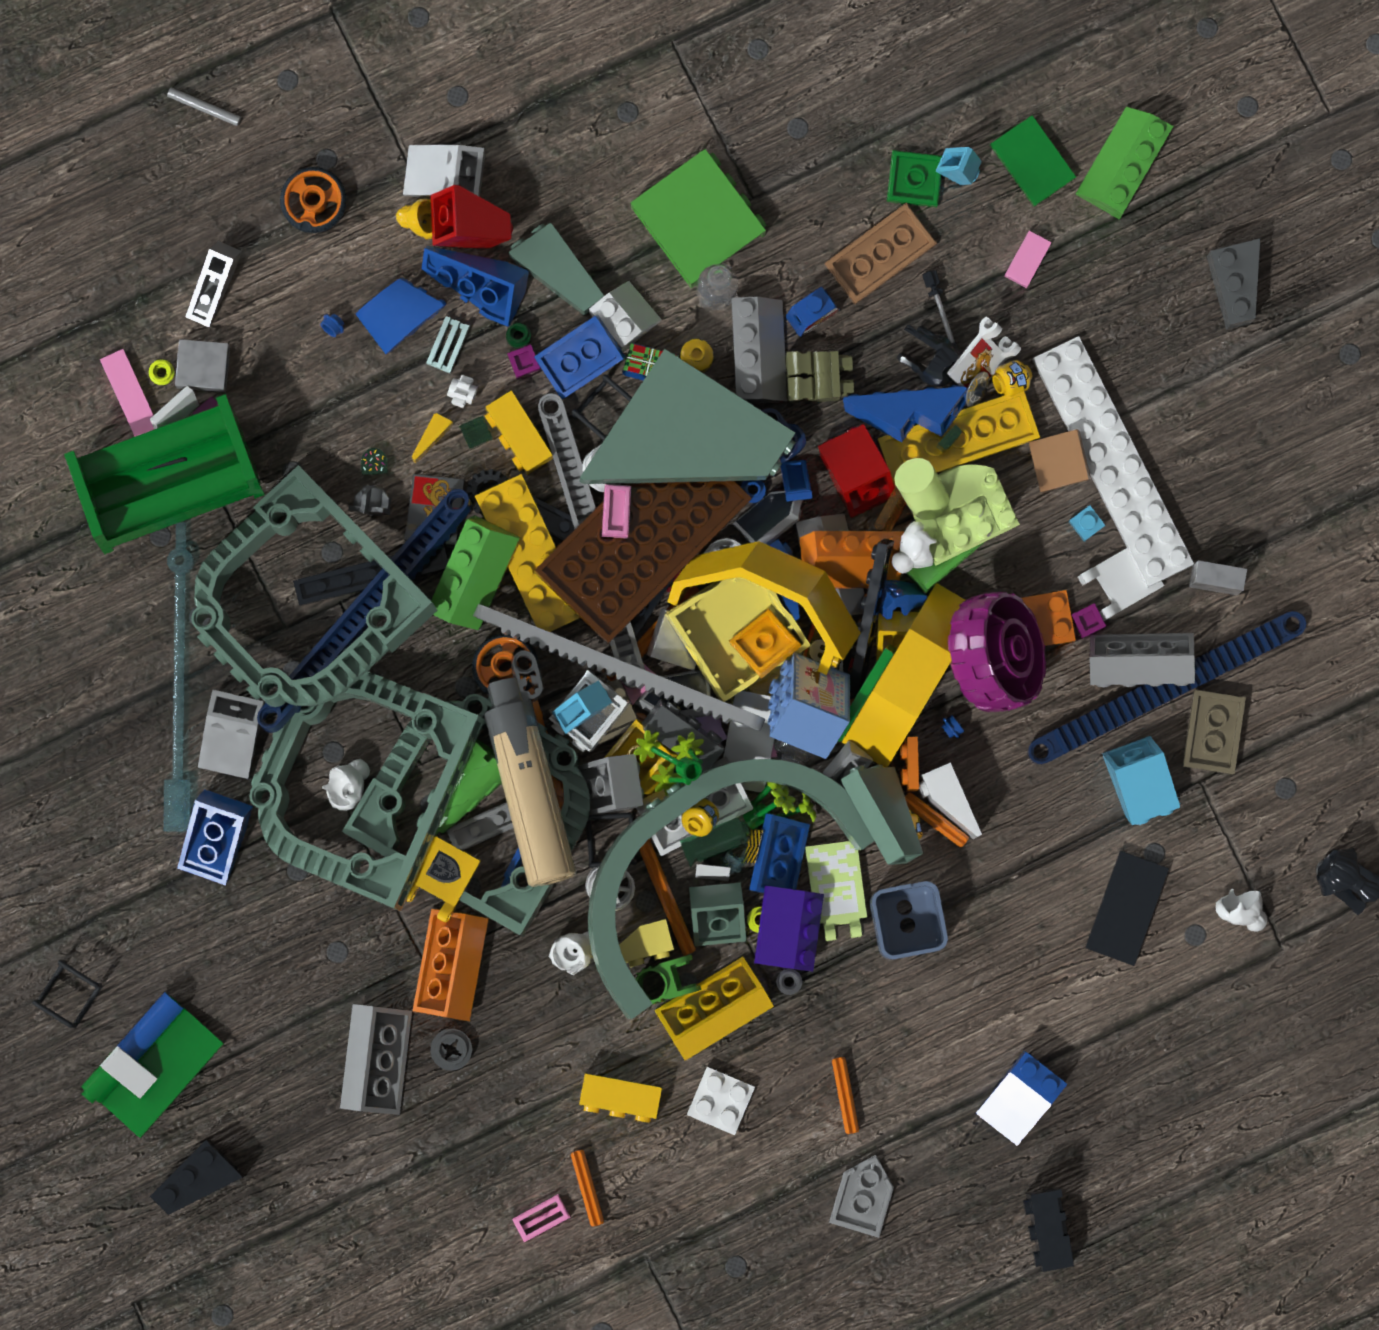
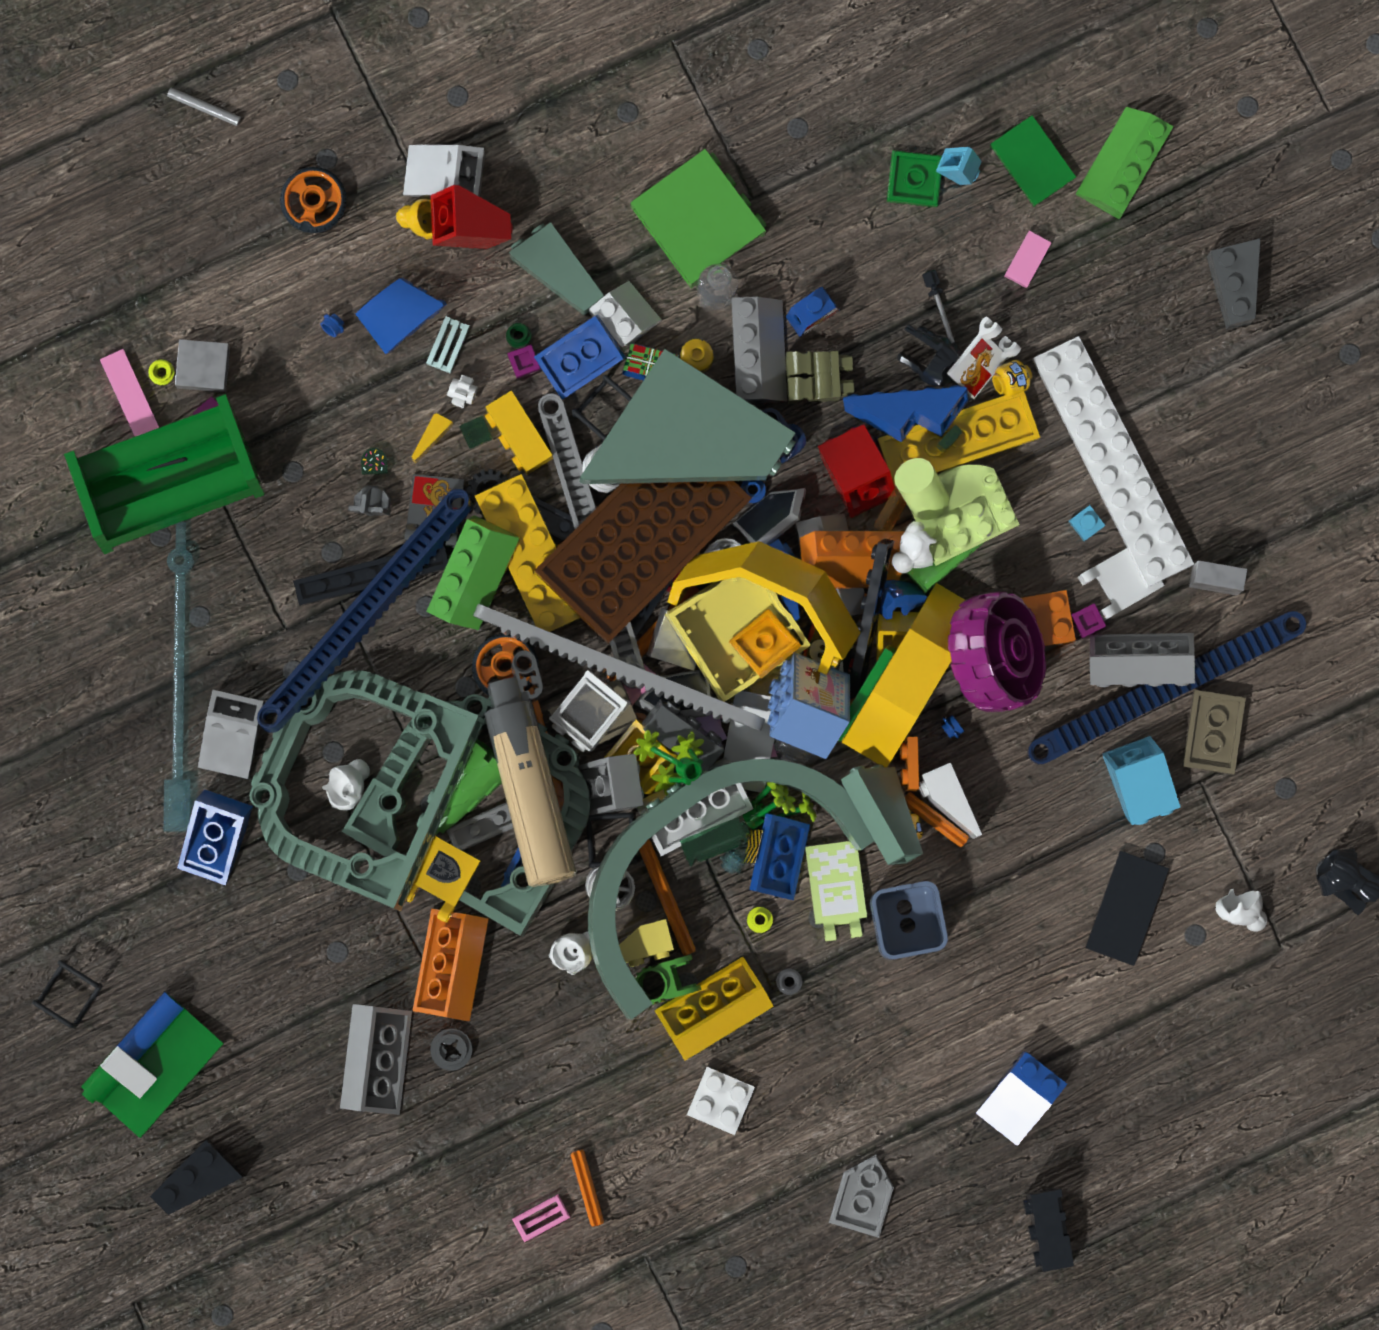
white tile [150,386,199,429] -> none
light grey slope [186,241,242,327] -> none
sand green arch [191,465,438,707] -> none
blue wedge [422,246,529,327] -> none
medium azure slope [552,680,613,734] -> none
yellow brick [579,1073,662,1123] -> none
bright pink tile [602,484,631,538] -> none
yellow head [681,798,719,837] -> none
sand green slope [689,882,746,946] -> none
white sticker [695,864,730,881] -> none
dark purple slope [754,886,824,972] -> none
blue tile [781,460,812,501] -> none
light grey slope [822,741,873,789] -> none
medium nougat tile [824,203,937,305] -> none
orange axle [832,1057,859,1134] -> none
piece [966,371,989,407] -> none
medium nougat tile [1029,429,1091,492] -> none

